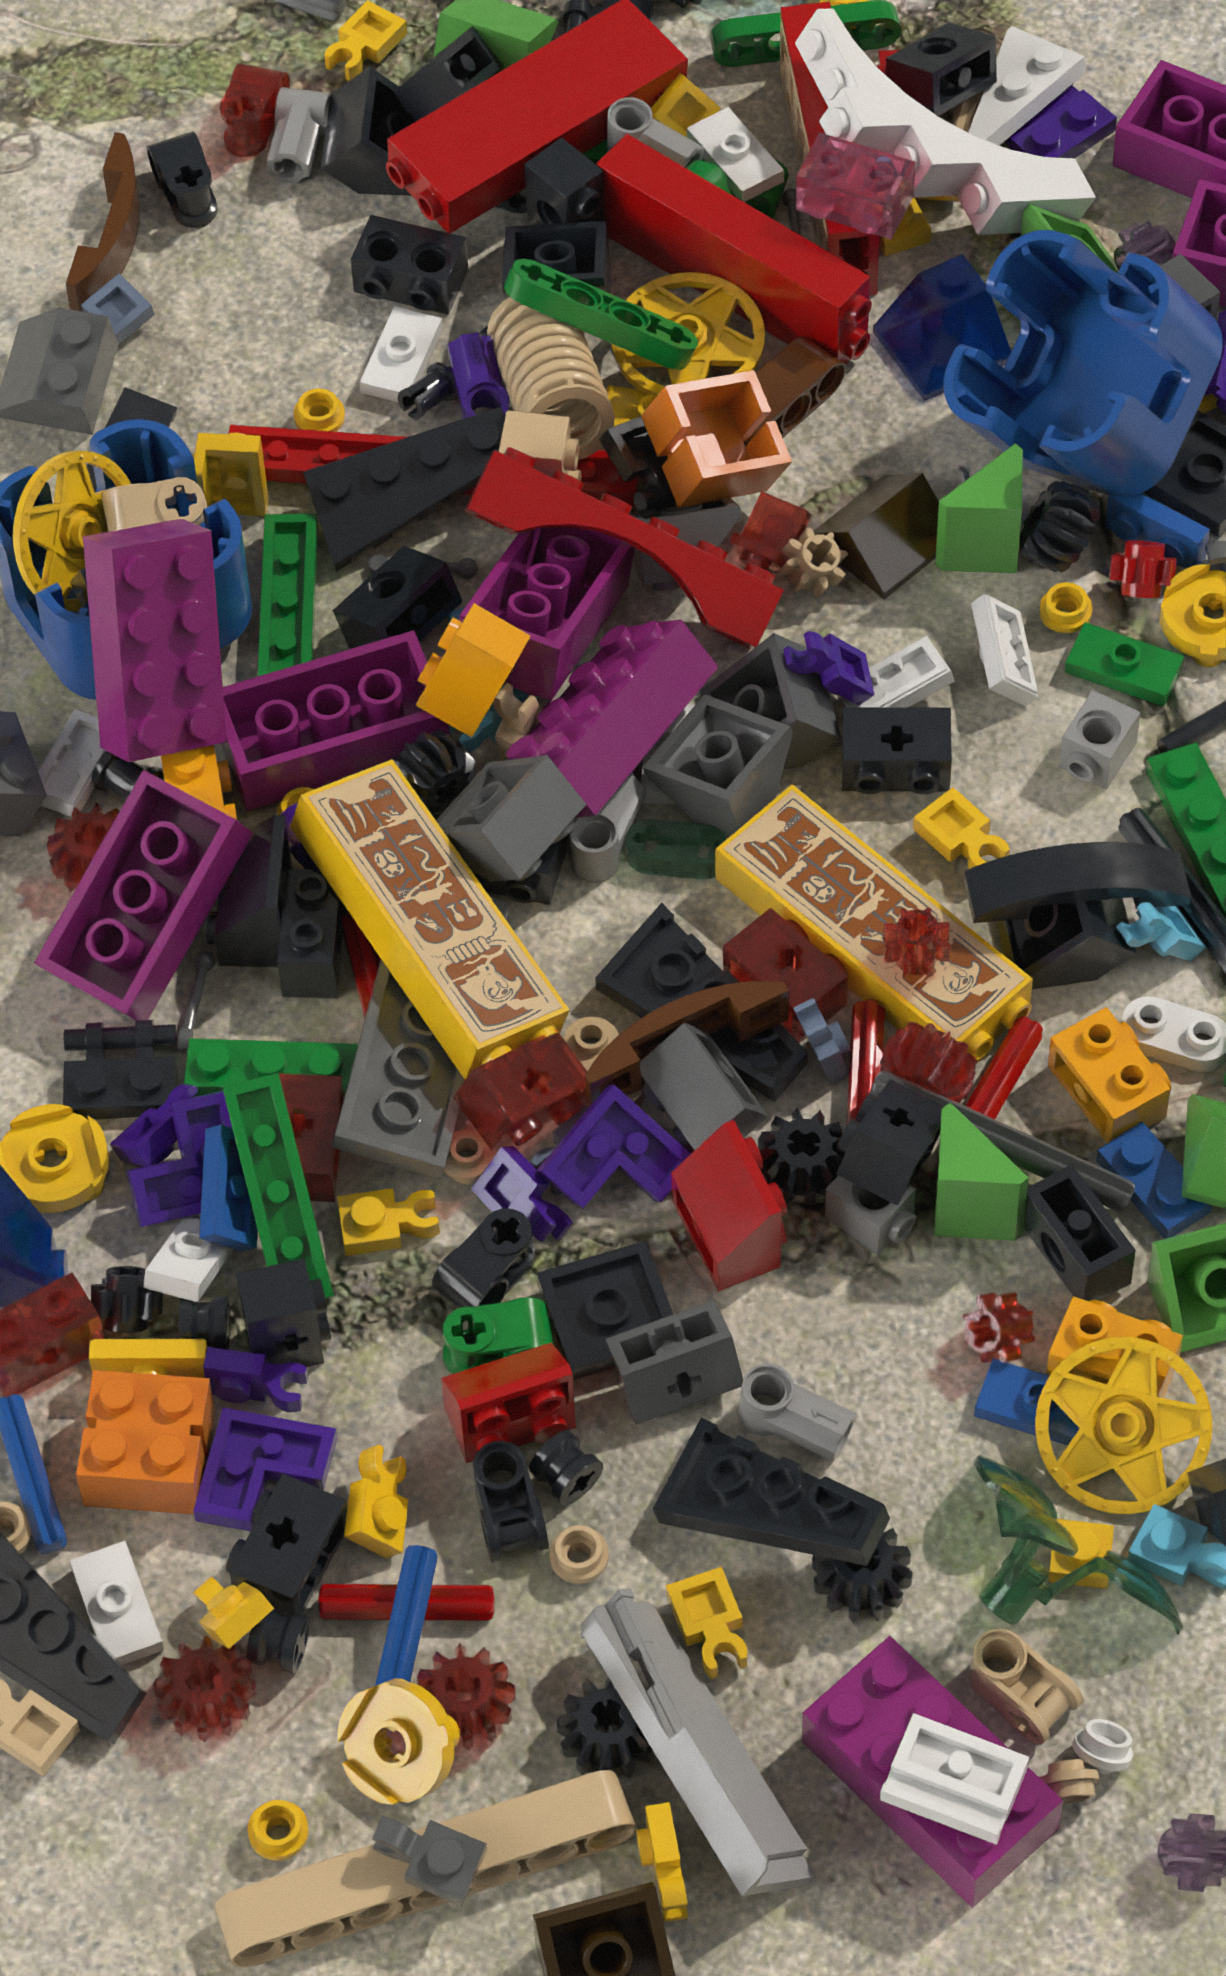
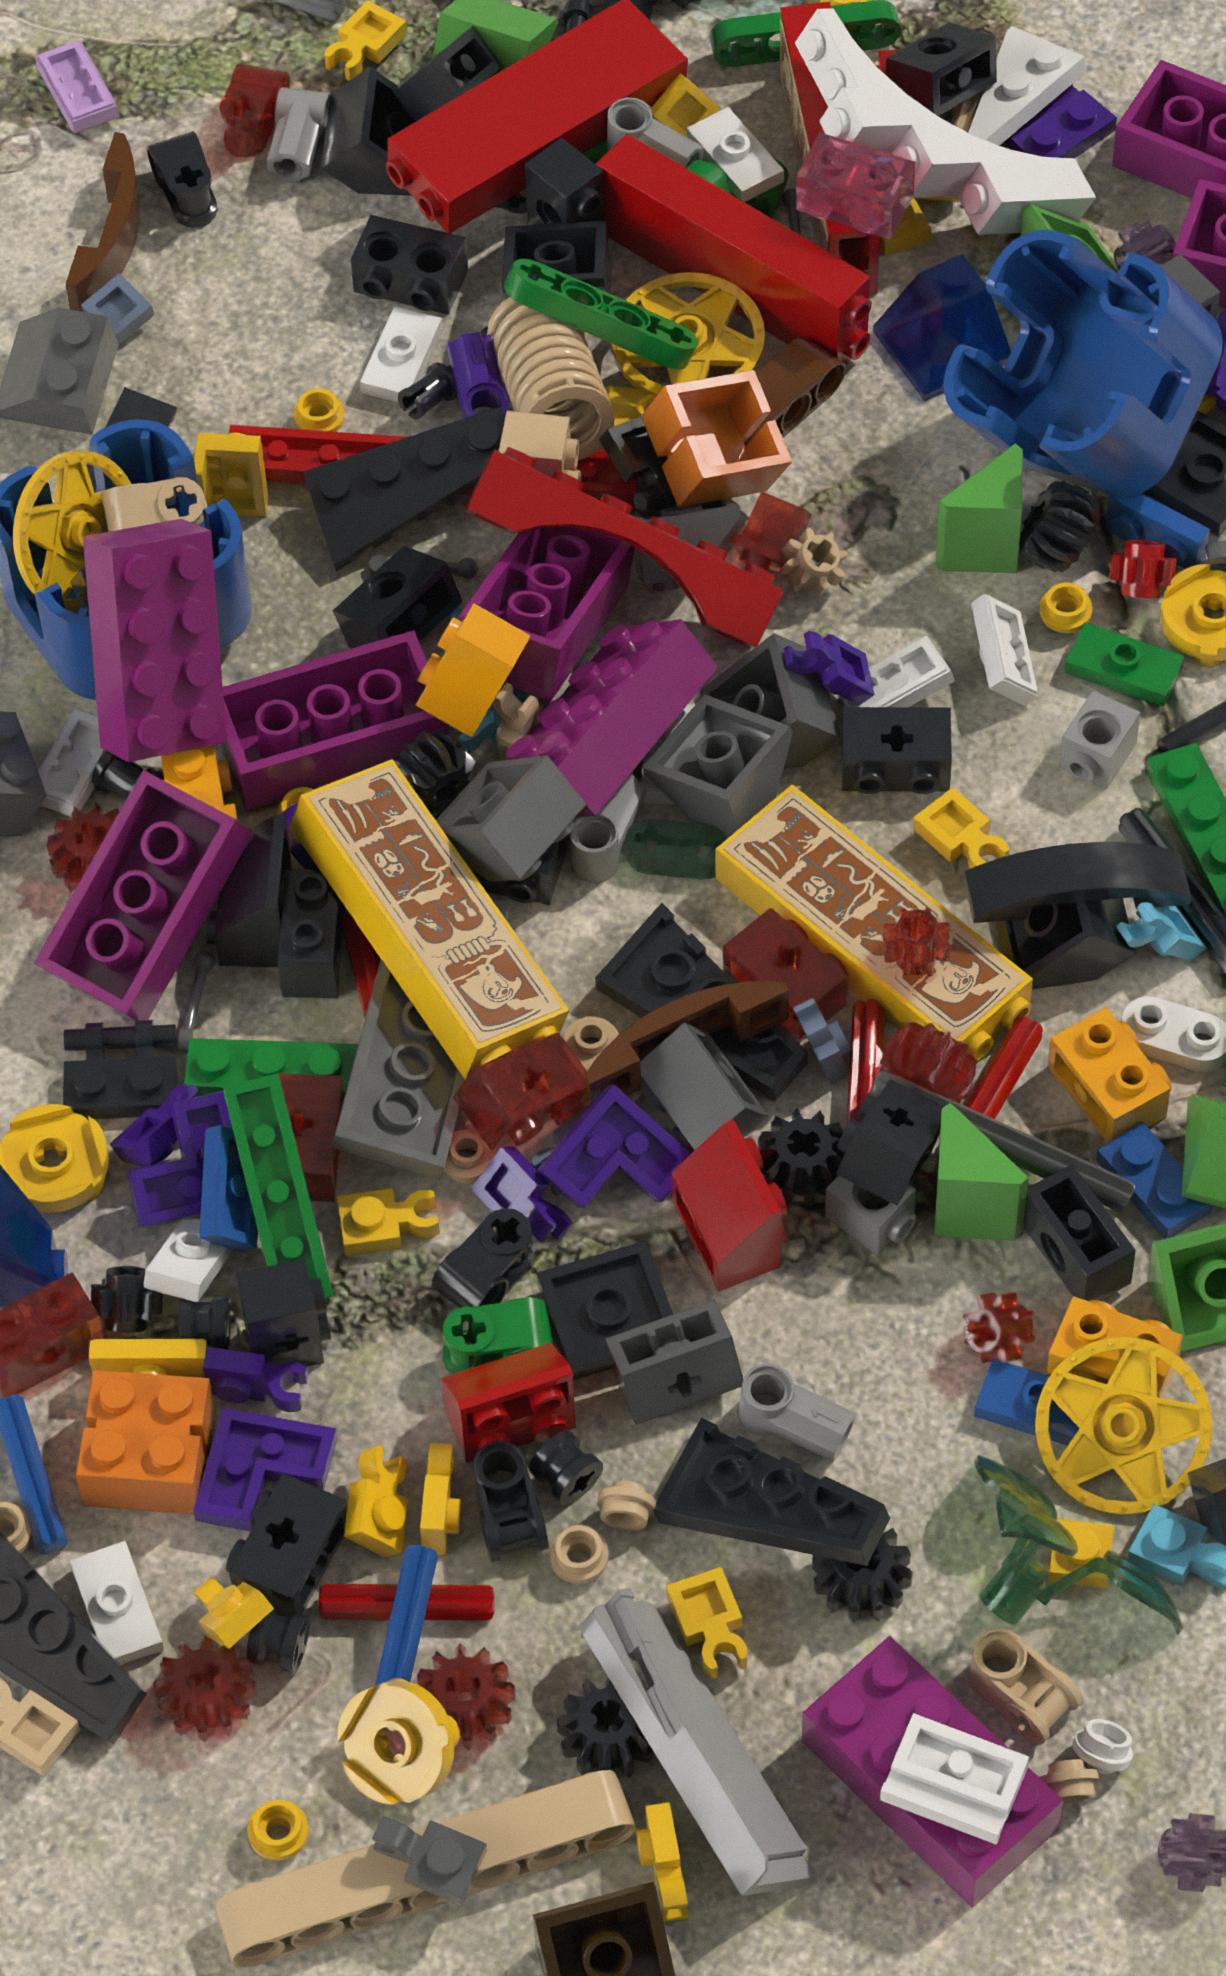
green plate [257,514,318,677] -> none
dark brown slope [813,473,939,600] -> none
none -> lavender plate [35,40,119,134]
none -> yellow plate [420,1443,461,1555]
none -> tan plate [597,1481,656,1531]

